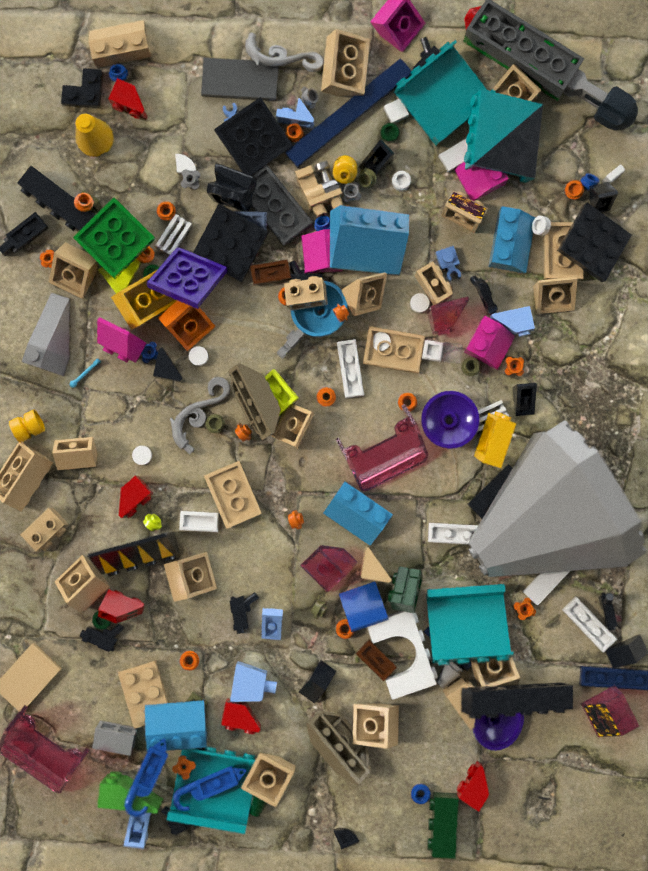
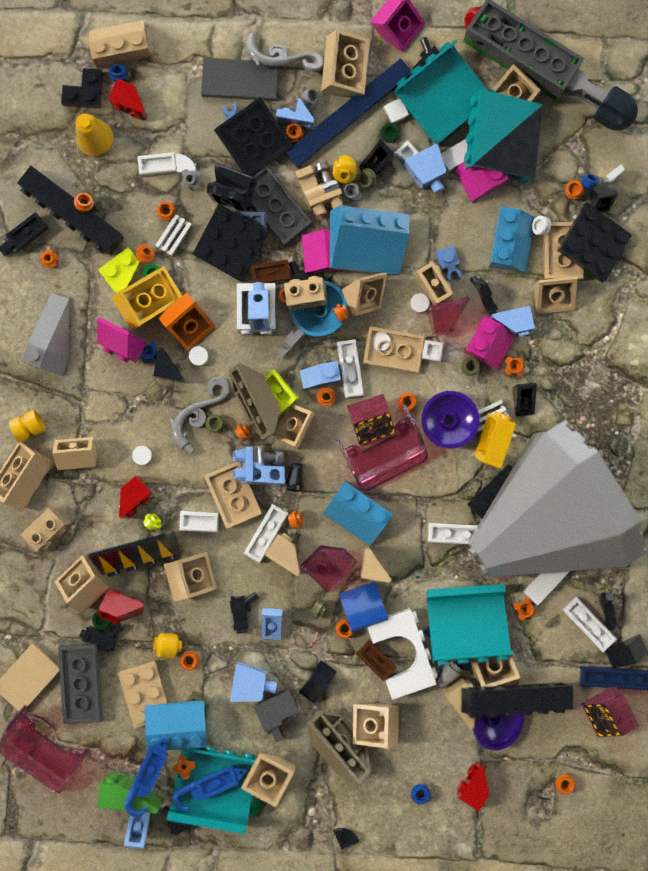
tan slope [49,242,98,299] -> none
medium azure hinge [70,358,101,388] -> none
green plate [73,197,156,279] -> none
light grey hinge [92,721,138,756] -> none
dark purple plate [147,247,227,309] -> none
red slope [221,698,261,734] -> none
blue plate [314,216,330,232] -> none
dark green brick [388,567,423,613] -> none
white tile [392,171,411,191] -> none
dark green brick [427,792,459,859] -> none
tan slope [441,191,487,233] -> none
none -> dark grey tile [58,643,103,724]
none -> white tile [137,152,177,177]
none -> yellow head [153,633,182,659]
none -> light blue hips [233,447,285,487]
none -> white window [237,283,276,335]
none -> white tile [244,504,289,563]
none -> light blue torso [248,282,270,331]
none -> dark grey hinge [254,687,299,742]
none -> tan slope [264,533,301,576]
none -> black cone [285,463,304,492]
none -> light blue slope [300,361,341,389]
none -> slope [347,394,396,447]
none -> white tile [394,141,419,161]
none -> light blue torso [404,144,447,194]
none -> orange plate [555,774,575,794]

